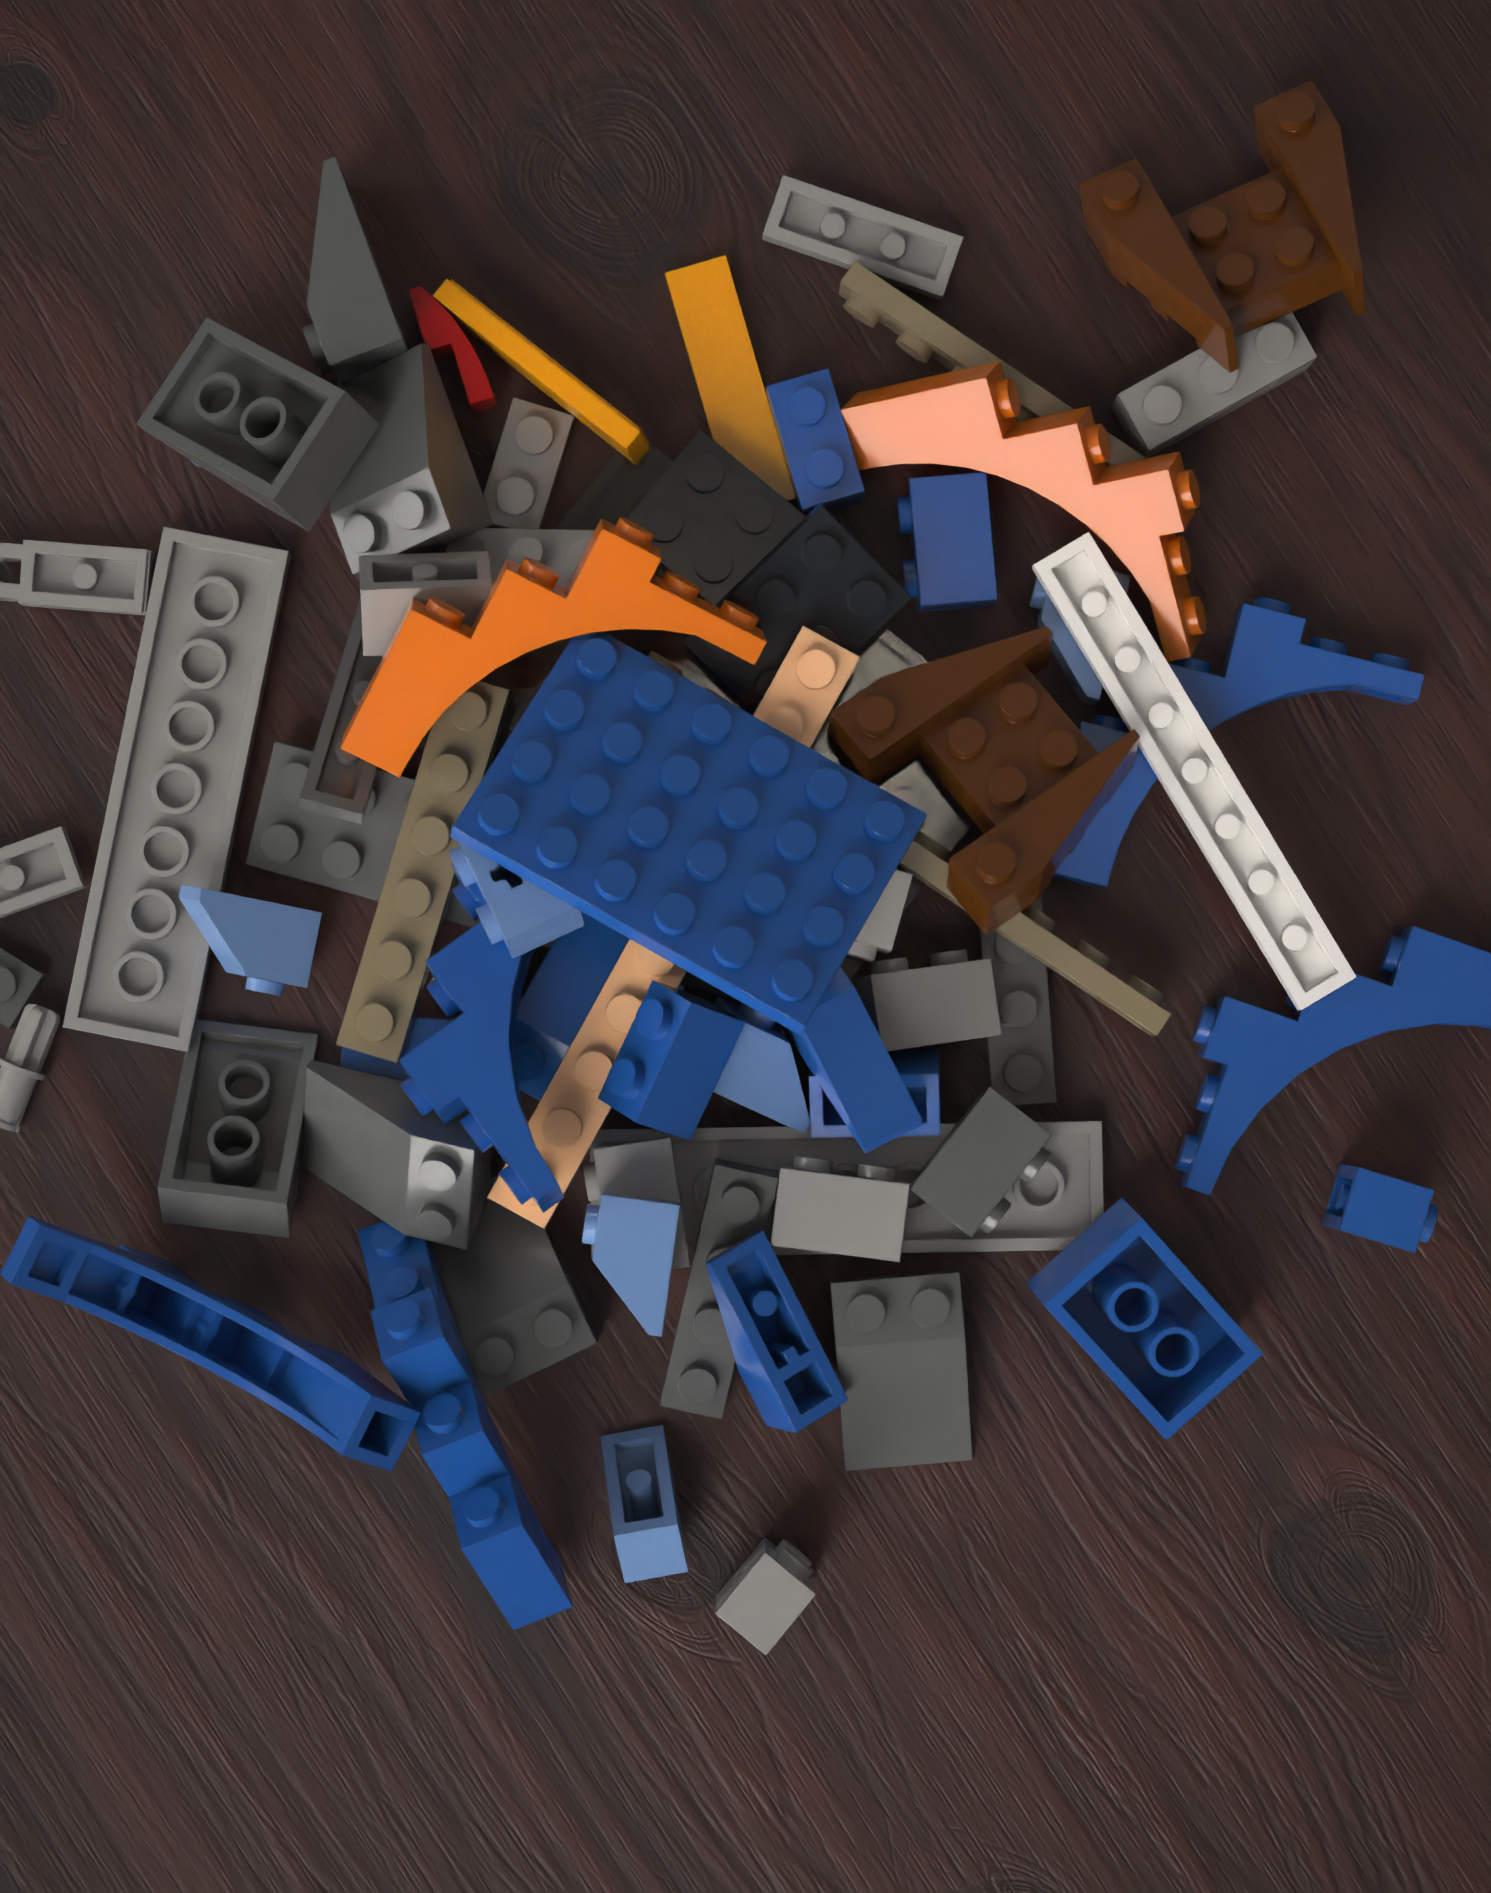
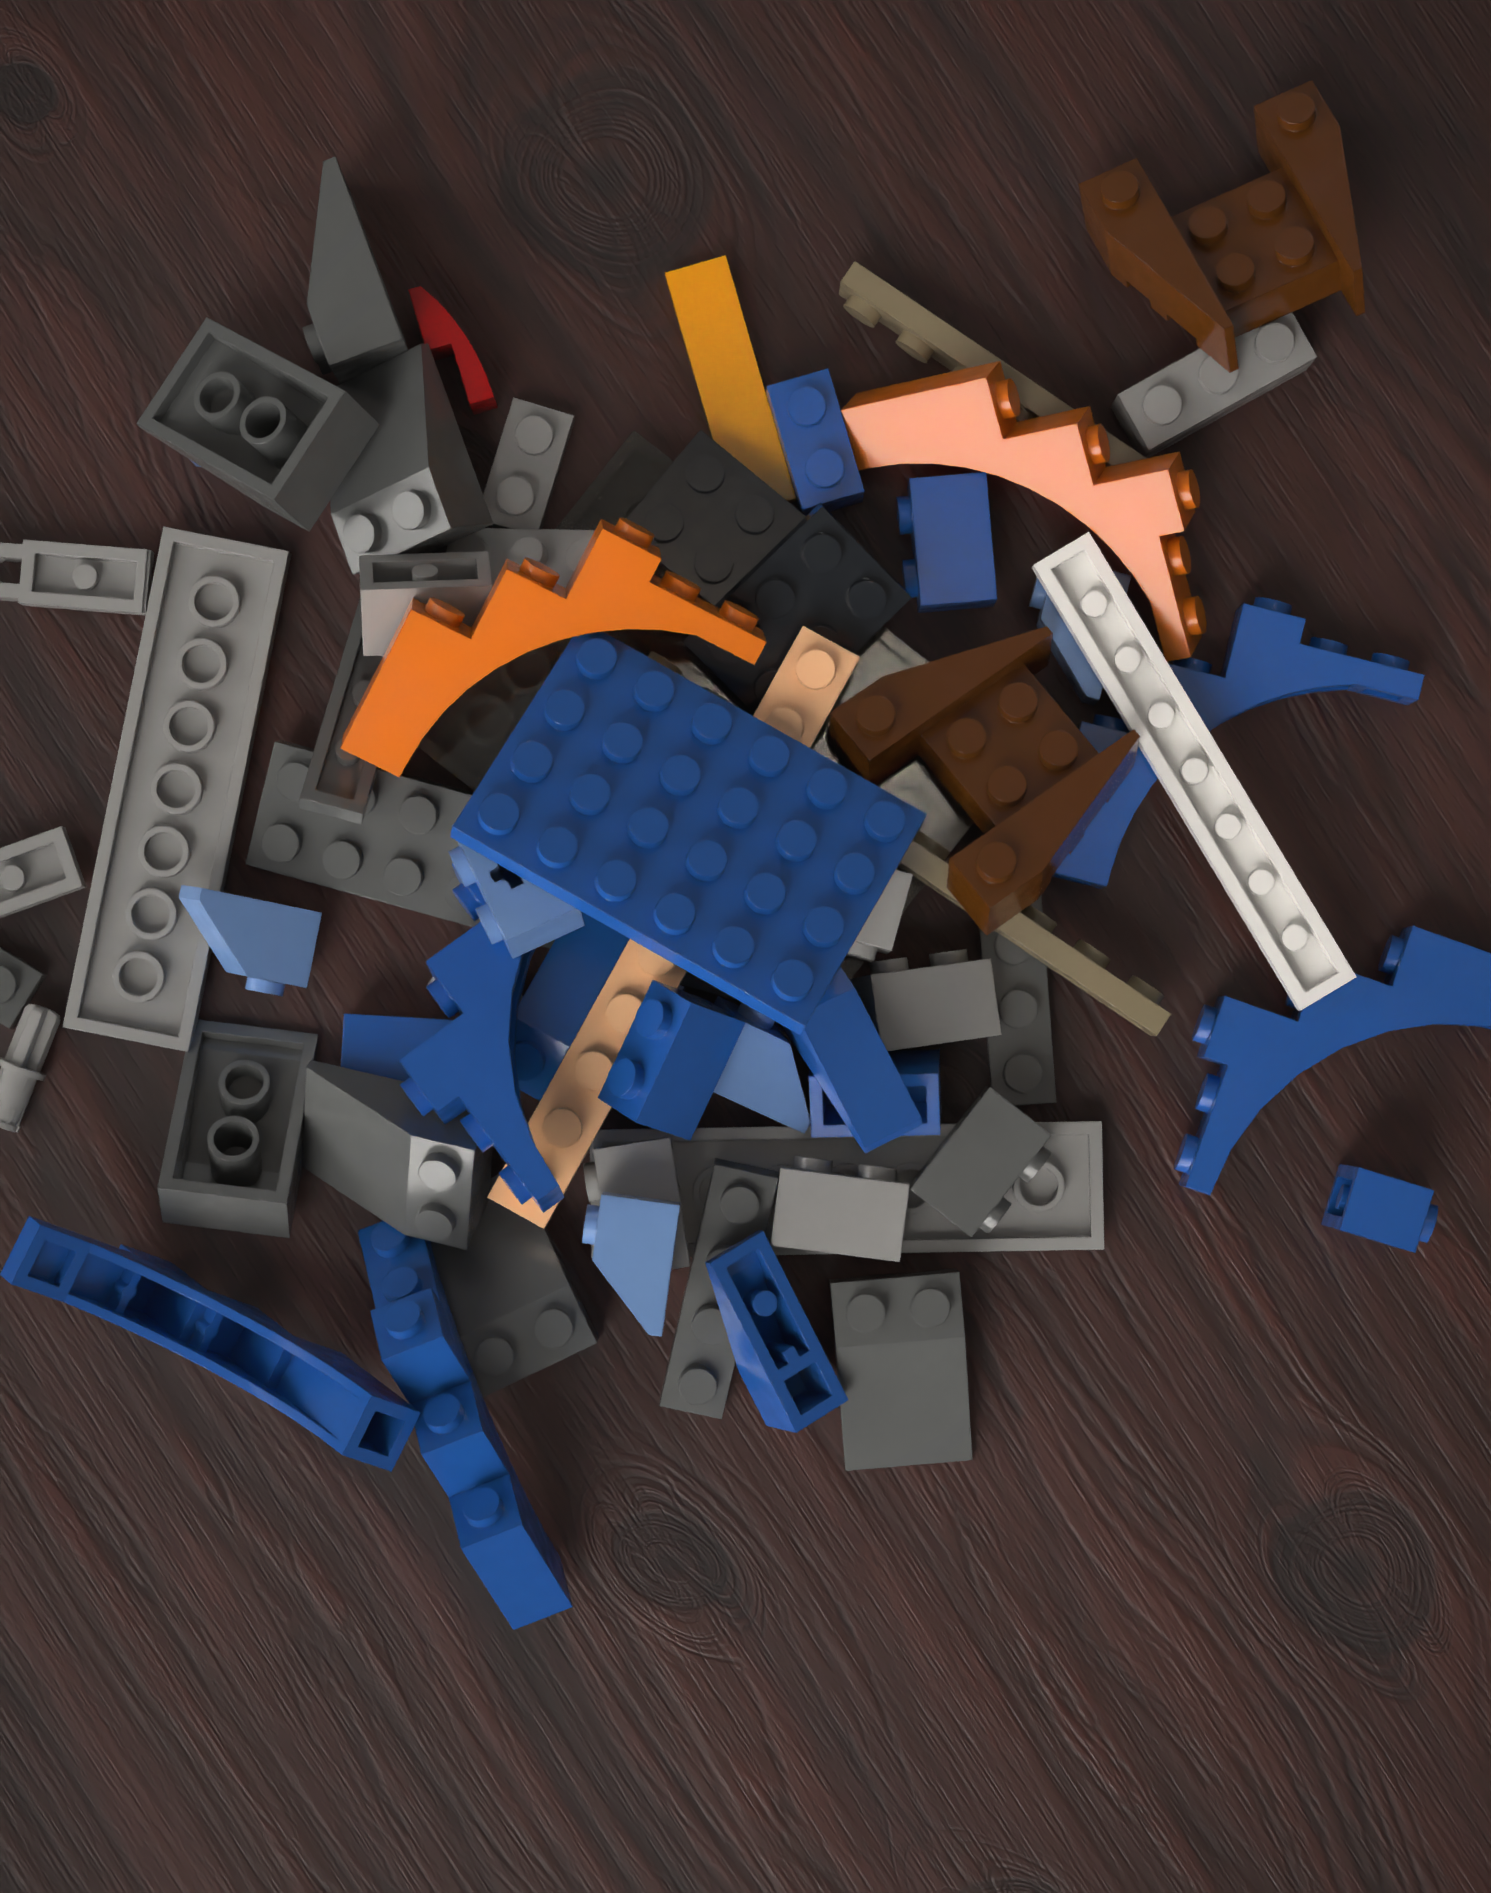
dark tan plate [336,681,513,1063] -> none
light orange tile [433,279,650,465] -> none
medium blue slope [600,1425,688,1583] -> none
light grey brick [715,1537,816,1655] -> none
light grey plate [762,175,963,301] -> none
blue brick [1026,1197,1263,1440] -> none

